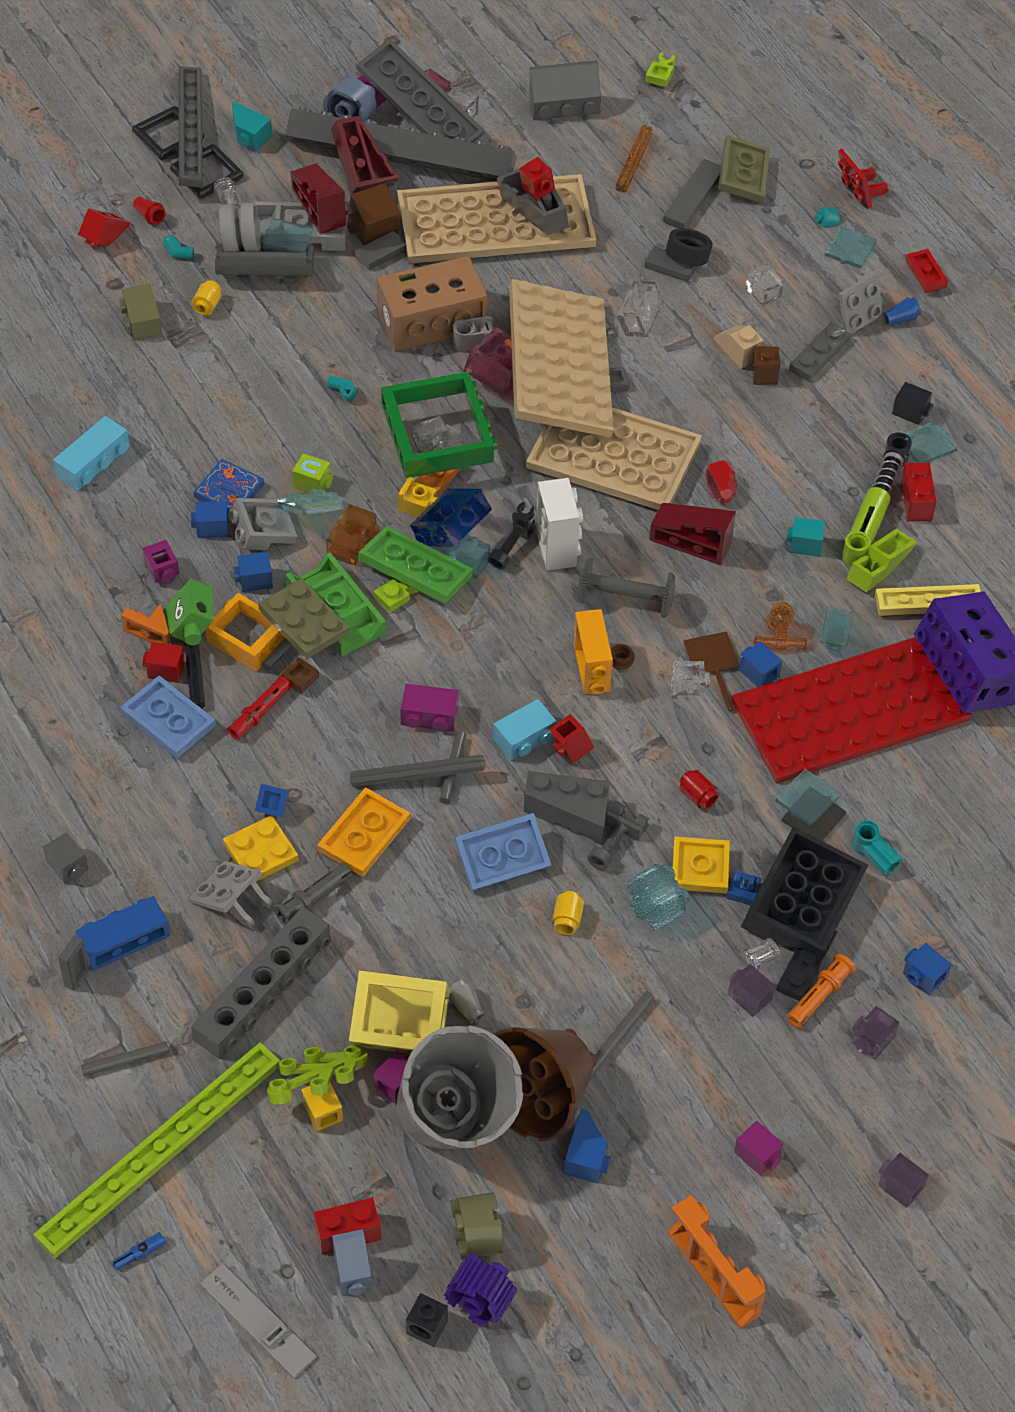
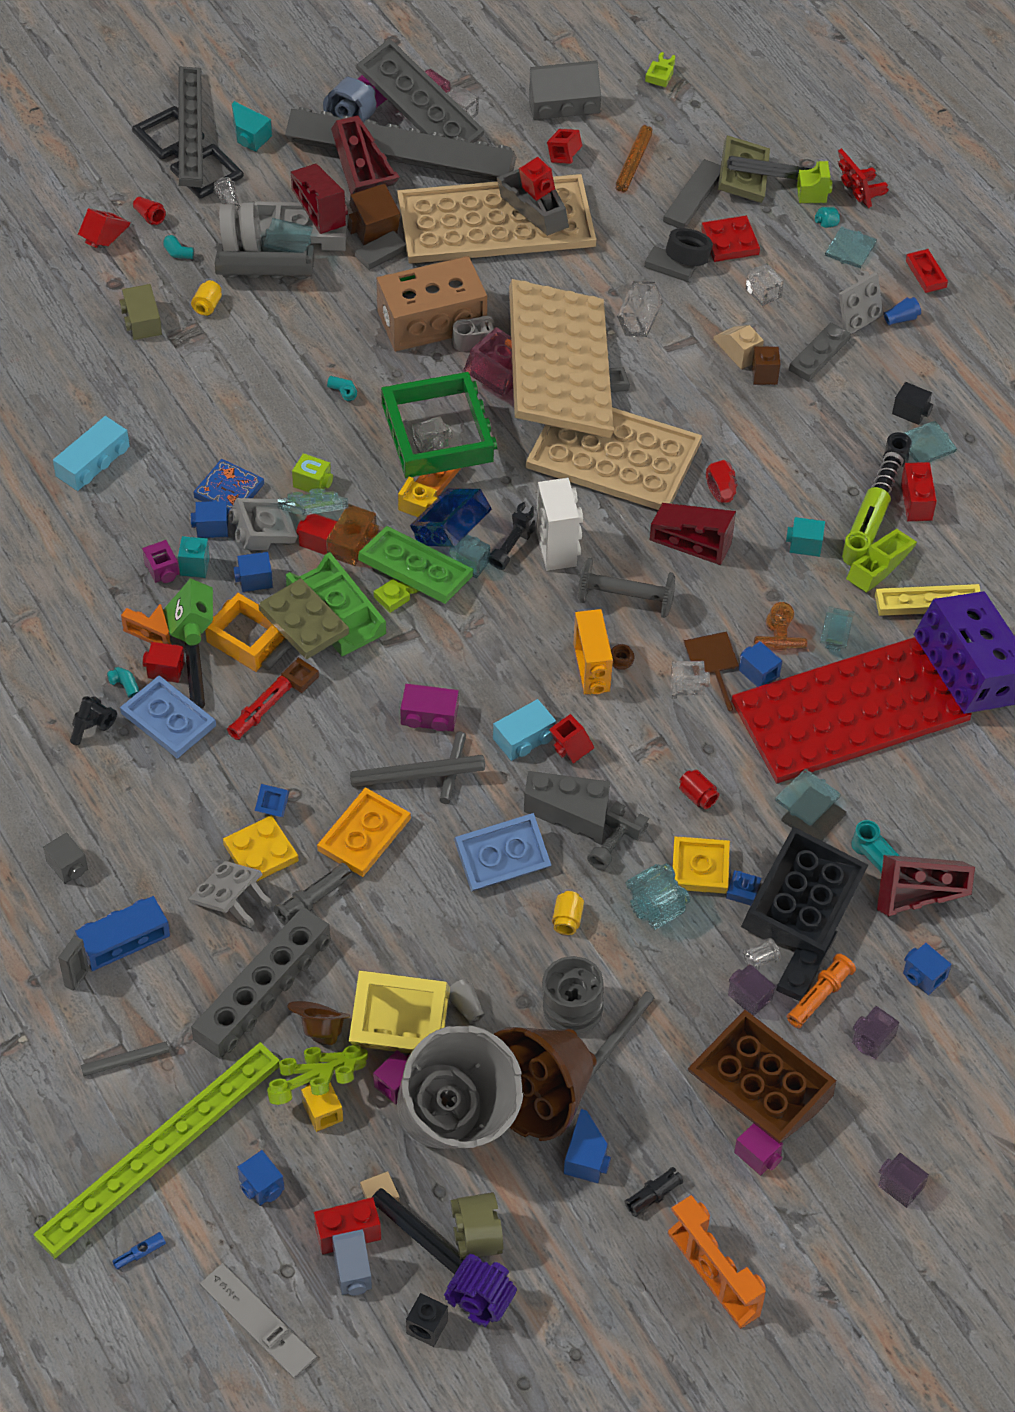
none -> black piece [70,696,117,745]
none -> teal arm [107,667,140,698]
none -> teal brick [178,536,210,578]
none -> blue brick [237,1150,284,1206]
none -> reddish brown piece [287,1001,350,1045]
none -> red brick [296,512,338,555]
none -> tan tile [360,1171,400,1210]
none -> black axle [372,1188,464,1275]
none -> dark grey wheel [542,956,604,1034]
none -> red brick [547,129,582,164]
none -> black pin [624,1167,683,1217]
none -> reddish brown slope [688,1009,837,1144]
none -> red plate [701,215,760,262]
none -> black axle [727,156,812,180]
none -> lime brick [797,161,832,203]
none -> dark red wedge [877,855,975,916]

